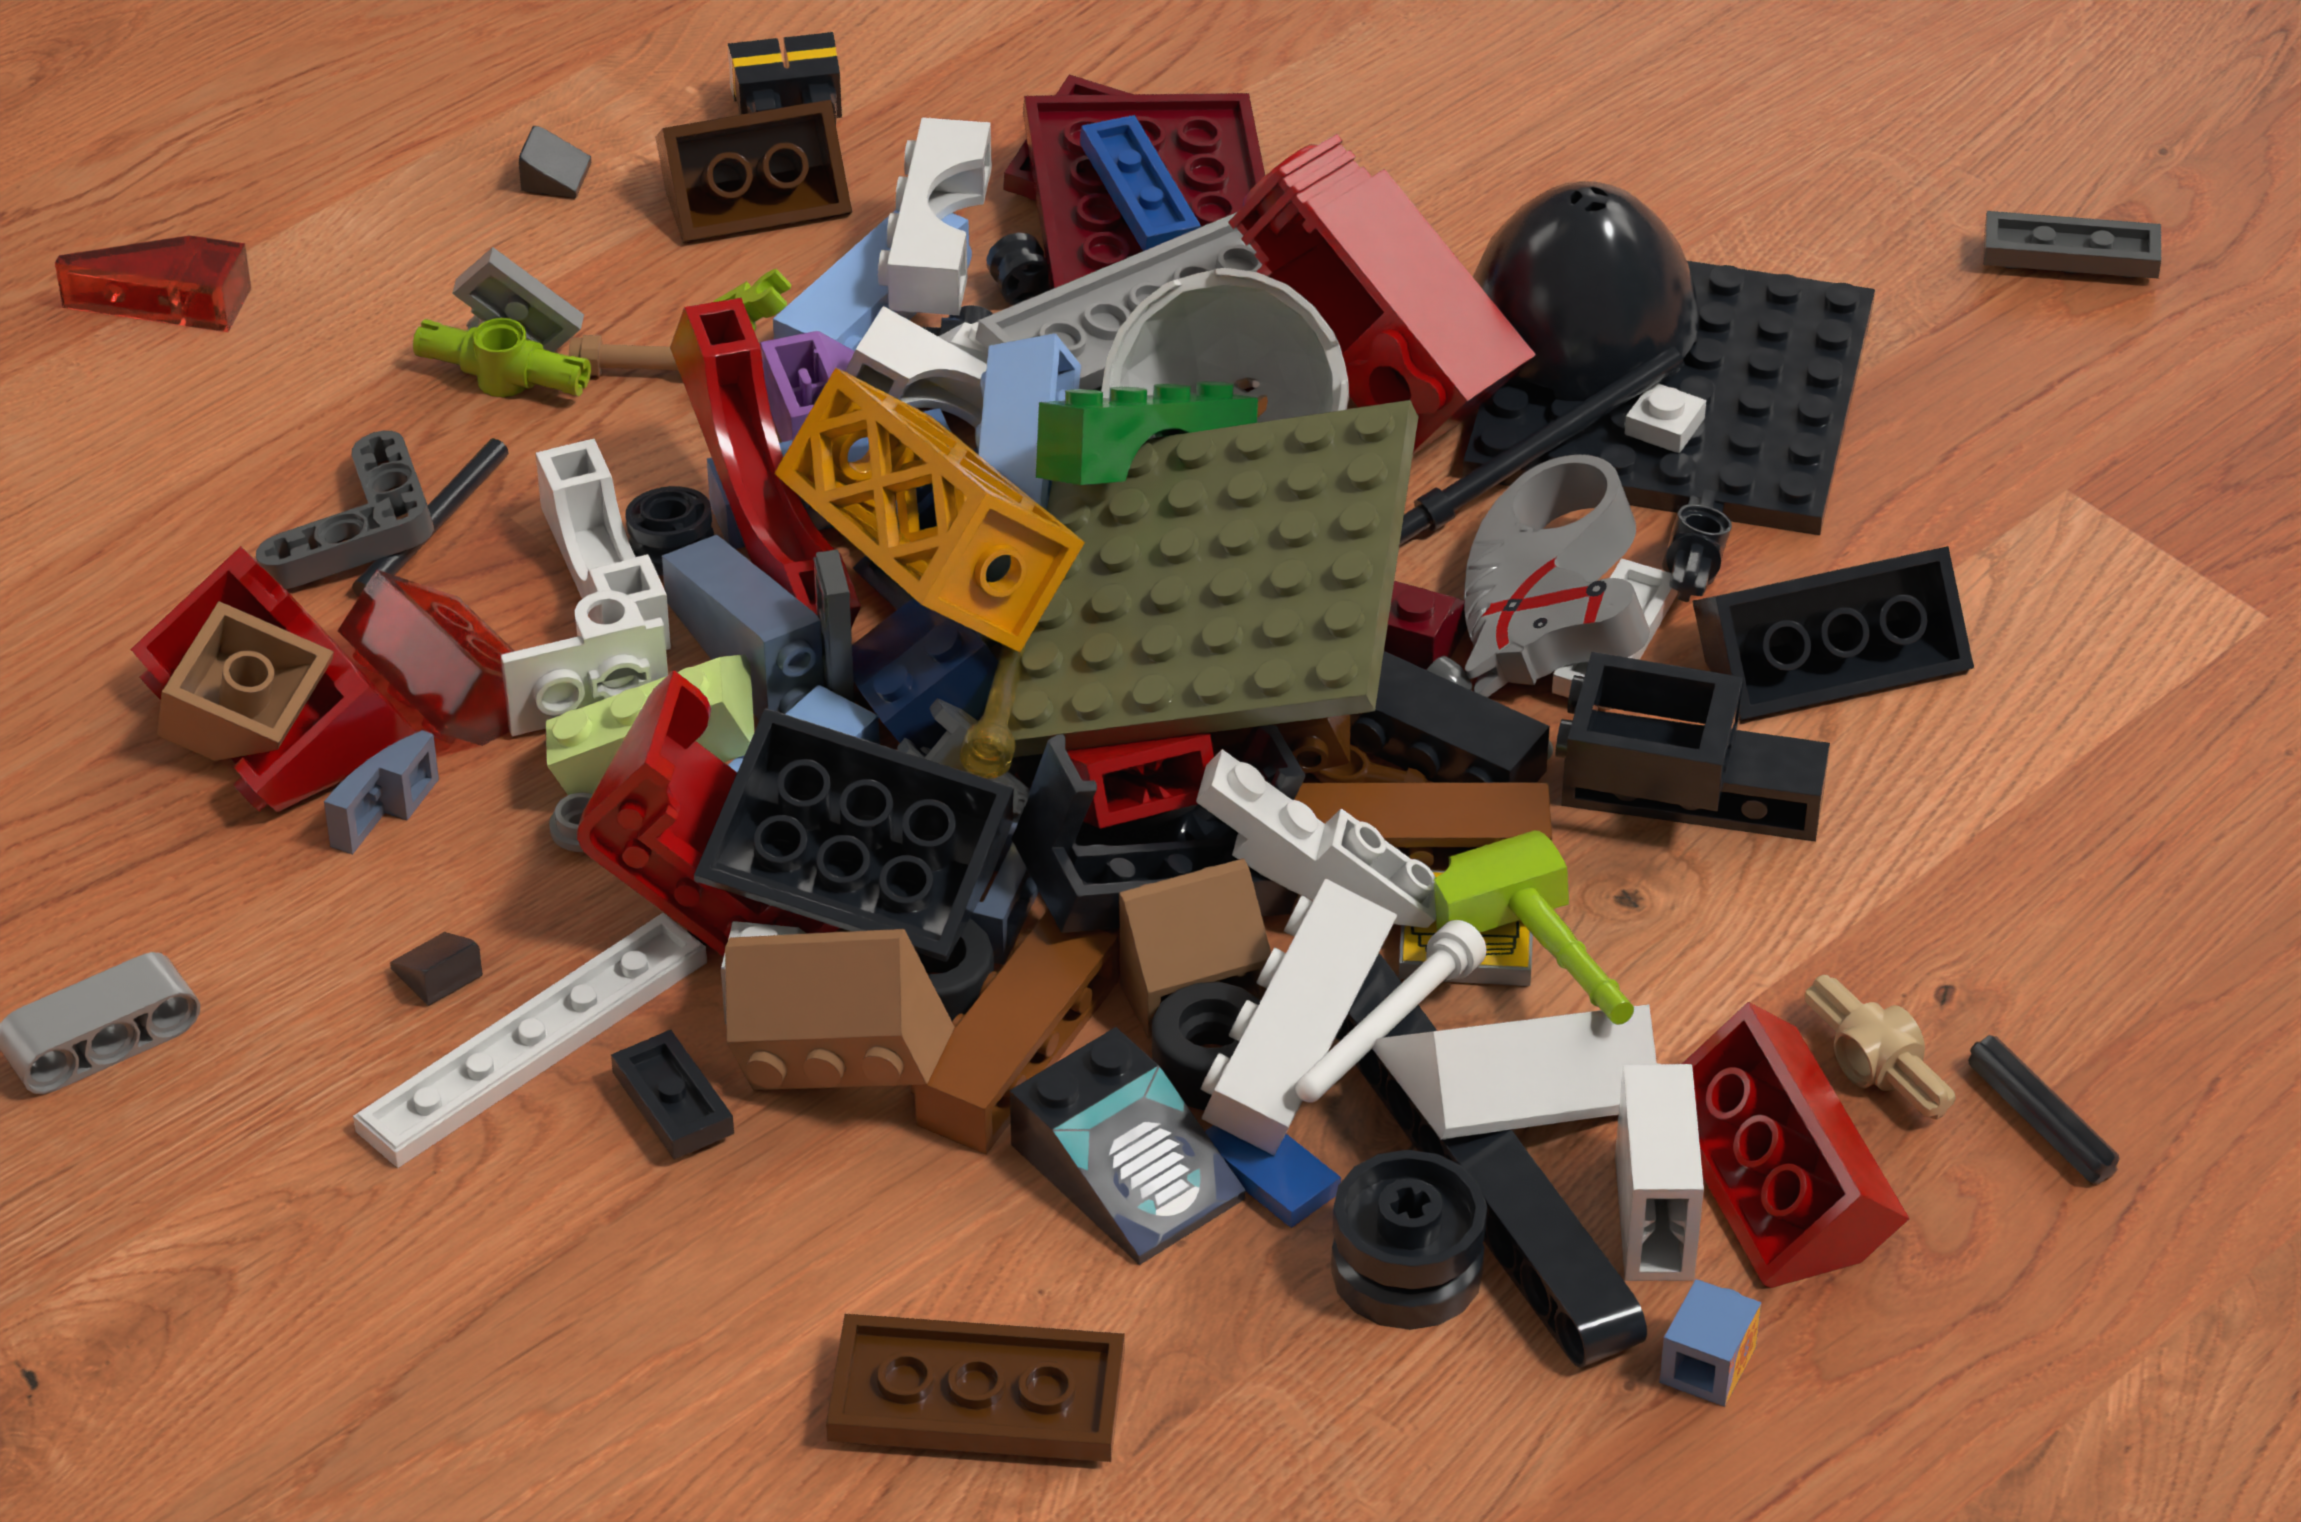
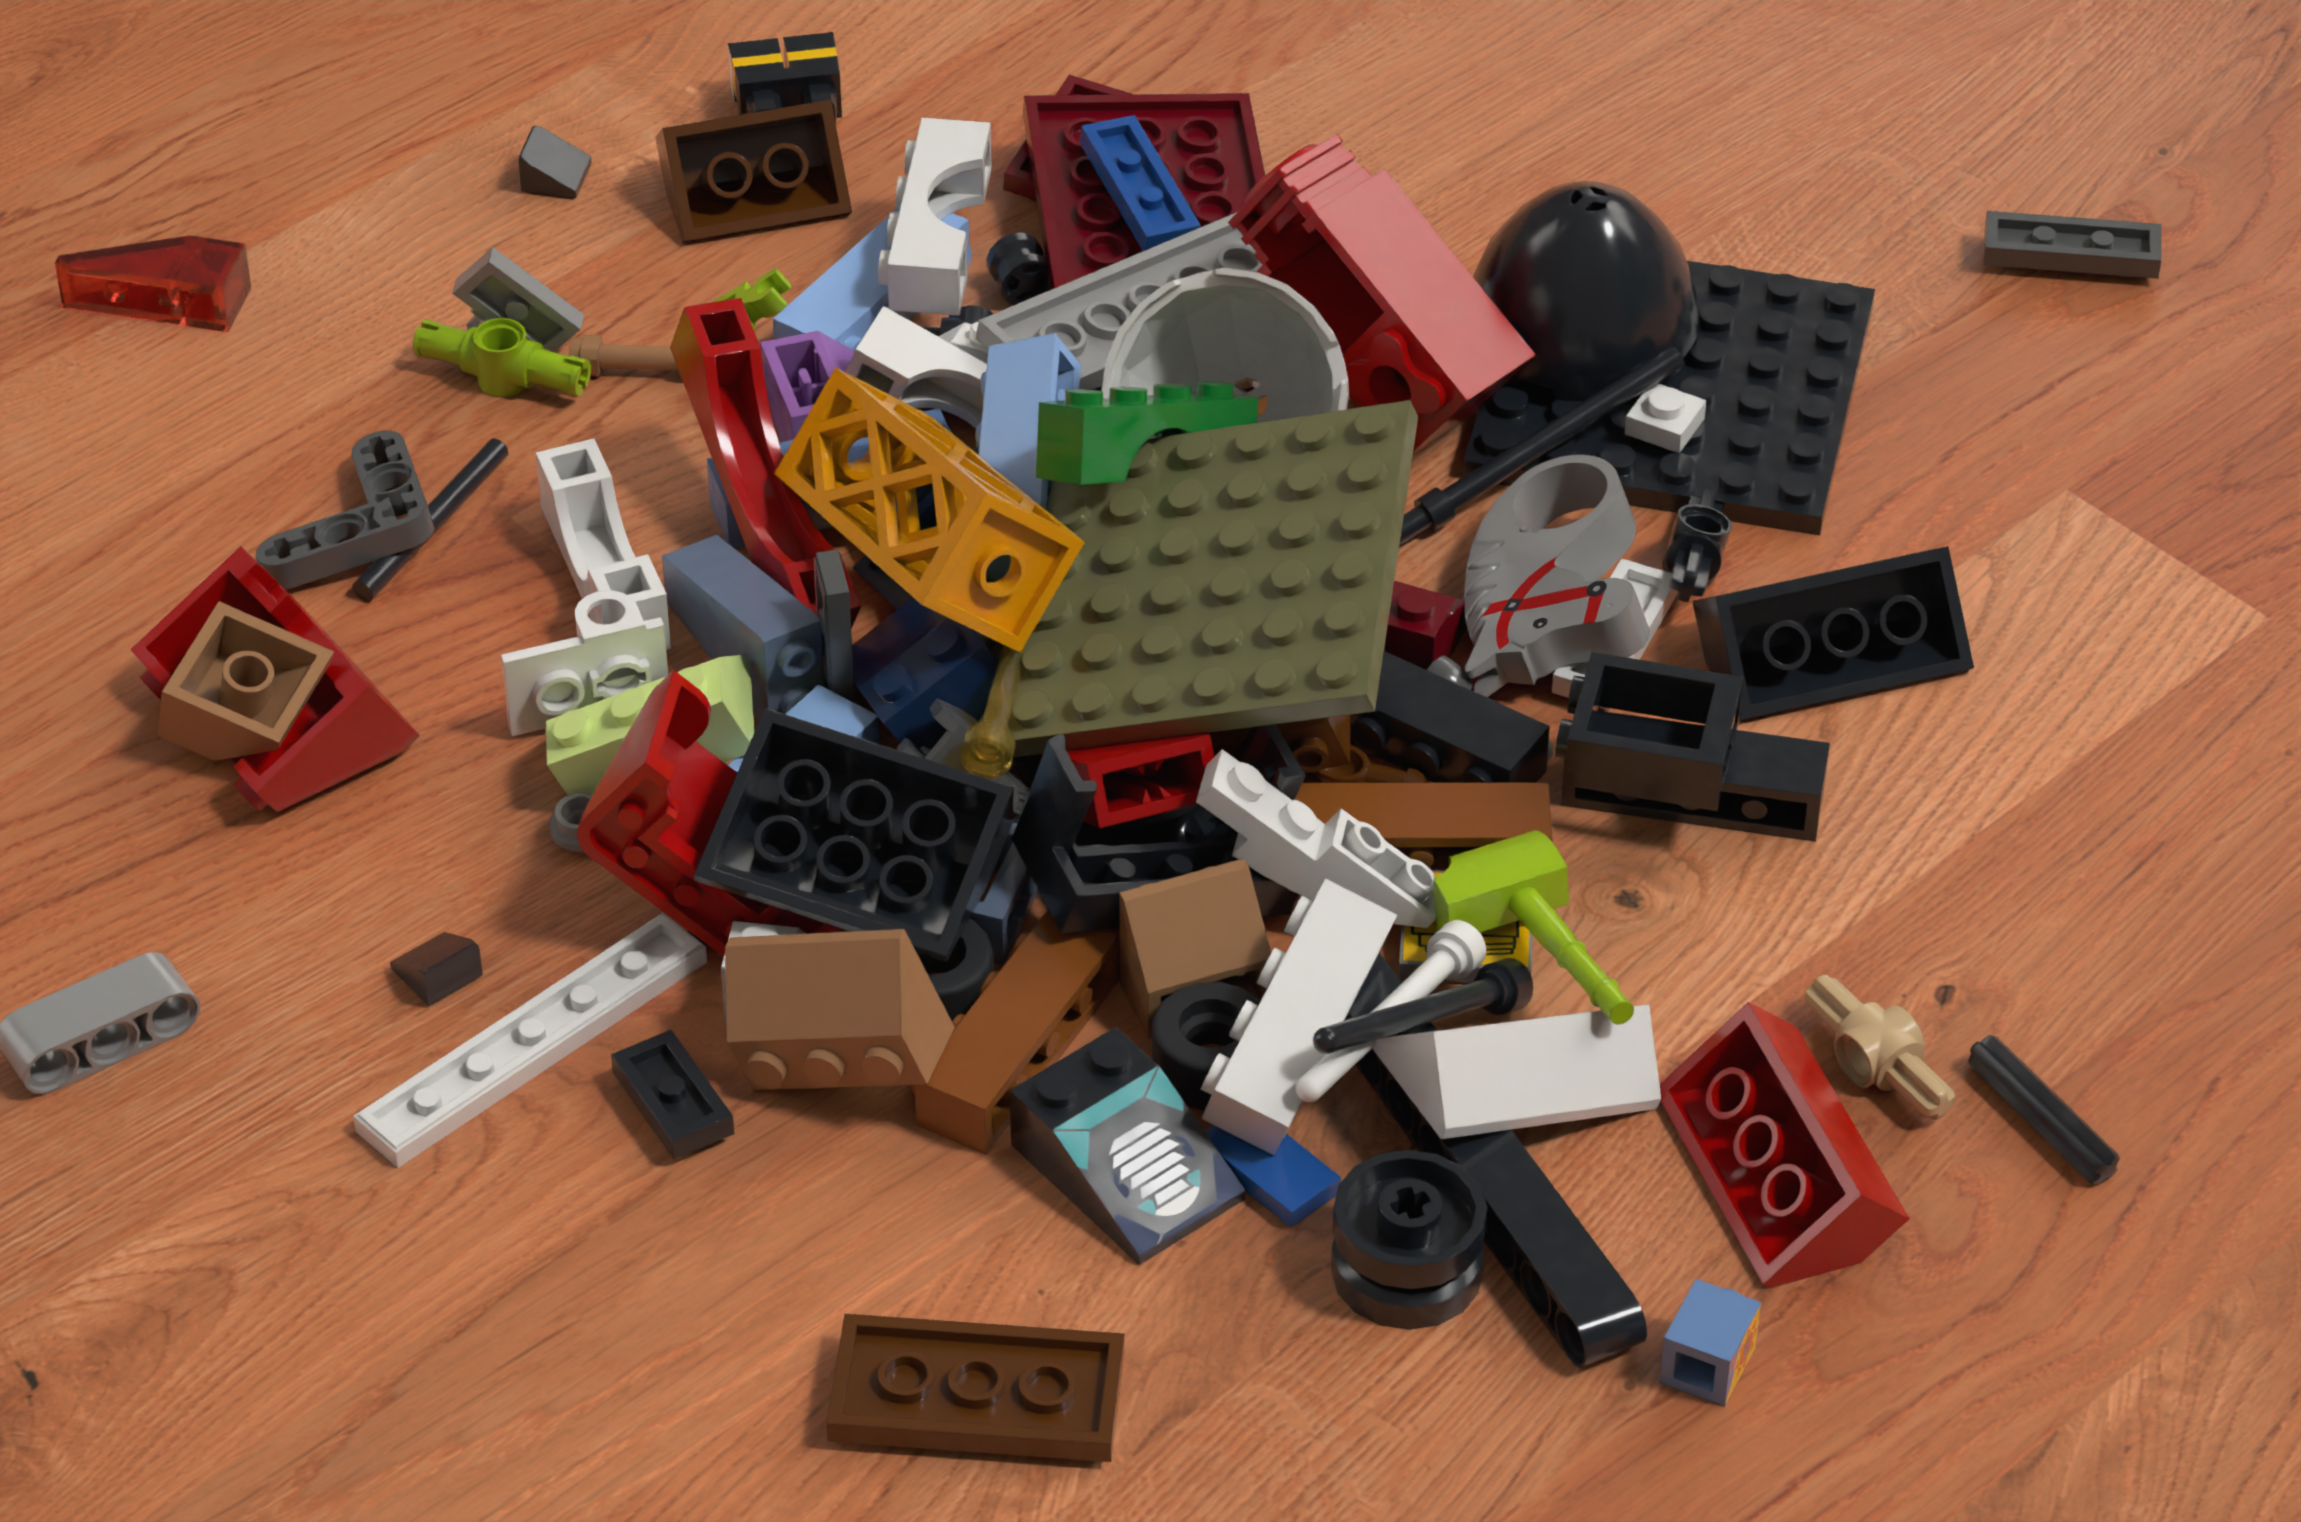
sand blue slope [324,730,439,855] -> none
clear red slope [337,570,515,746] -> none
black wheel [625,486,714,575] -> none
white brick [1615,1063,1704,1281] -> none
none -> black piece [1313,958,1534,1054]

